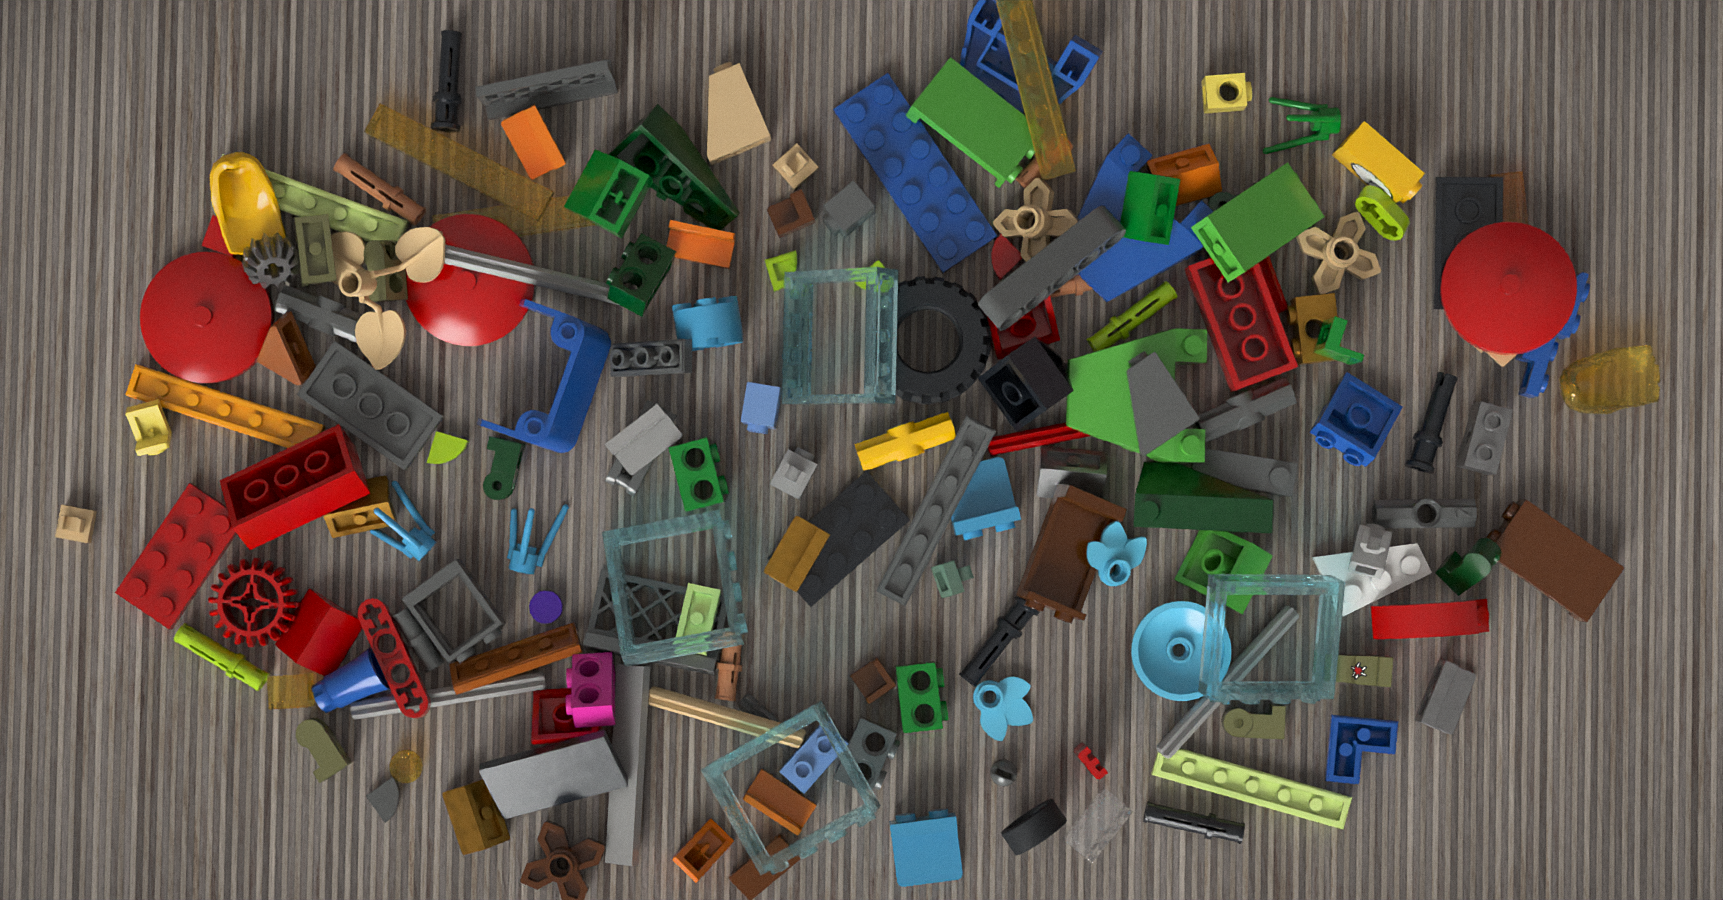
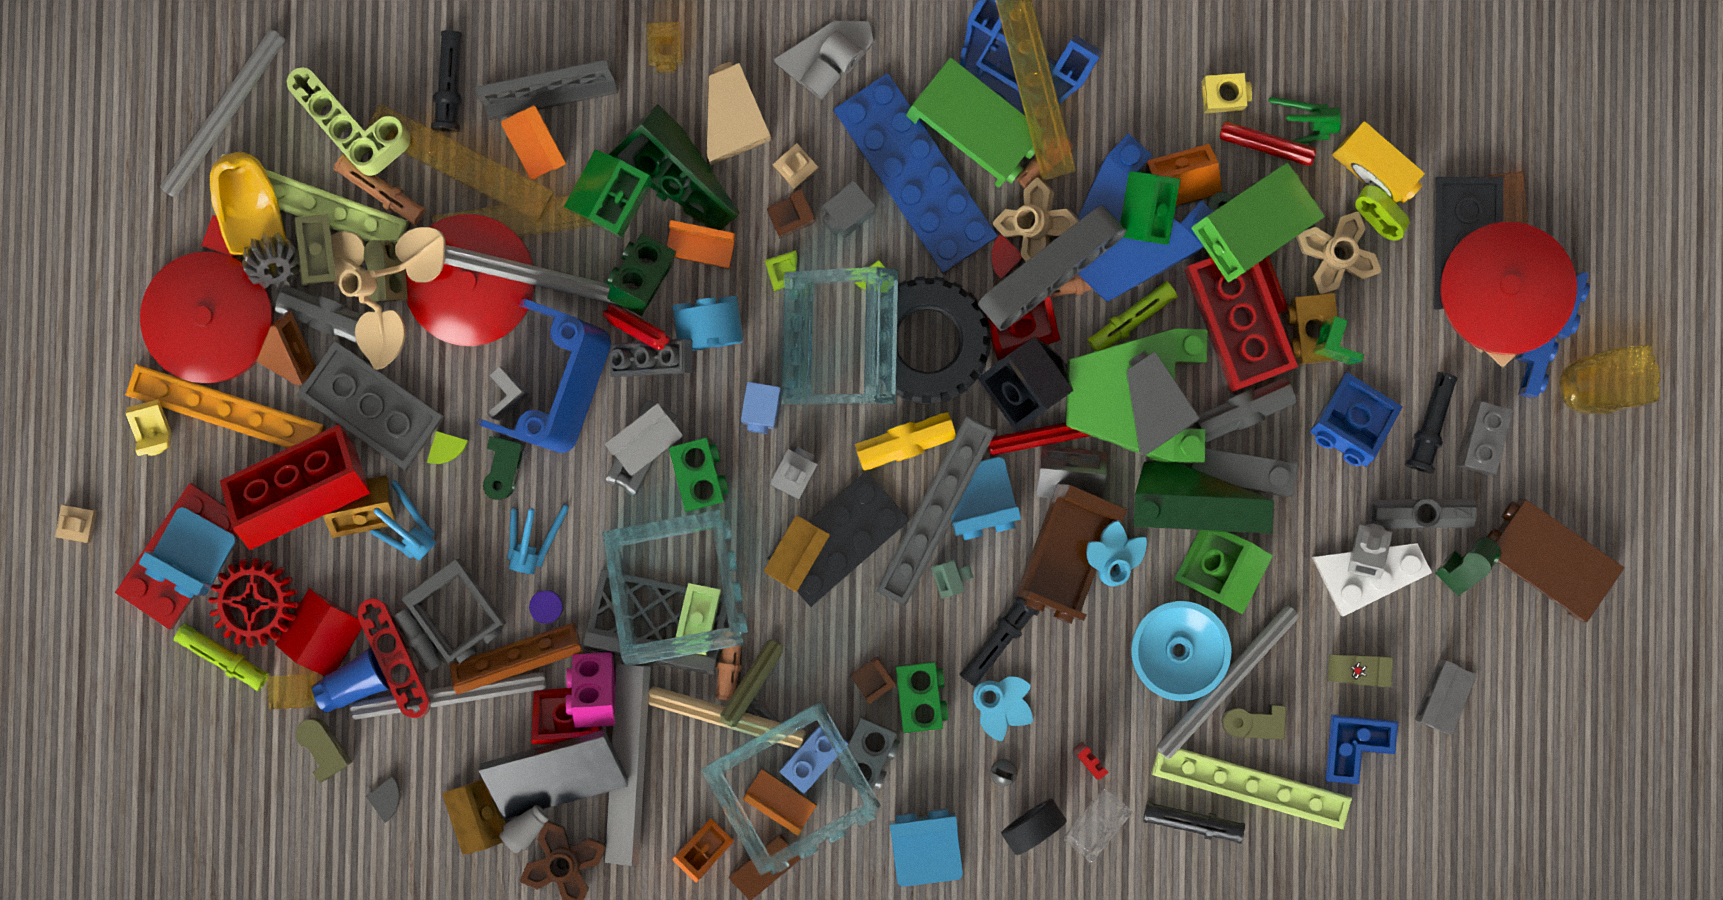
clear yellow plate [389,750,423,783] -> none
clear light blue window [1198,574,1345,705] -> none
red arch [1371,599,1490,639] -> none
none -> dark azure bracket [138,507,236,598]
none -> light grey axle [160,29,285,197]
none -> yellowish green beam [287,67,411,176]
none -> light grey panel [487,367,529,421]
none -> light grey cone [499,805,549,854]
none -> red axle [603,304,670,350]
none -> clear yellow brick [646,21,683,73]
none -> olive axle [720,640,783,727]
none -> light grey panel [774,20,874,100]
none -> red axle [1220,121,1316,166]

